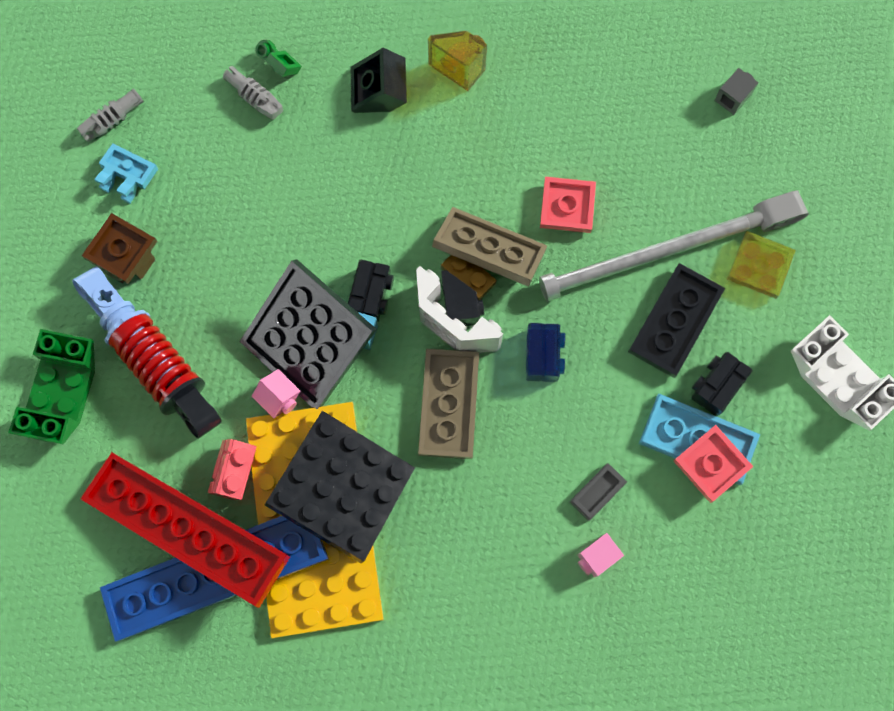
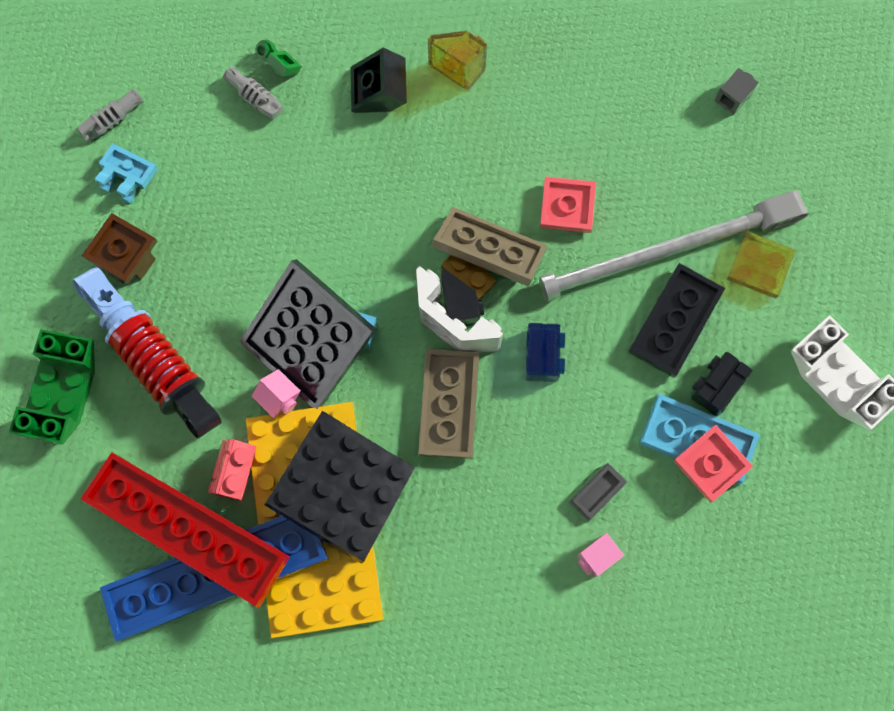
black brick [348,259,394,322] -> none

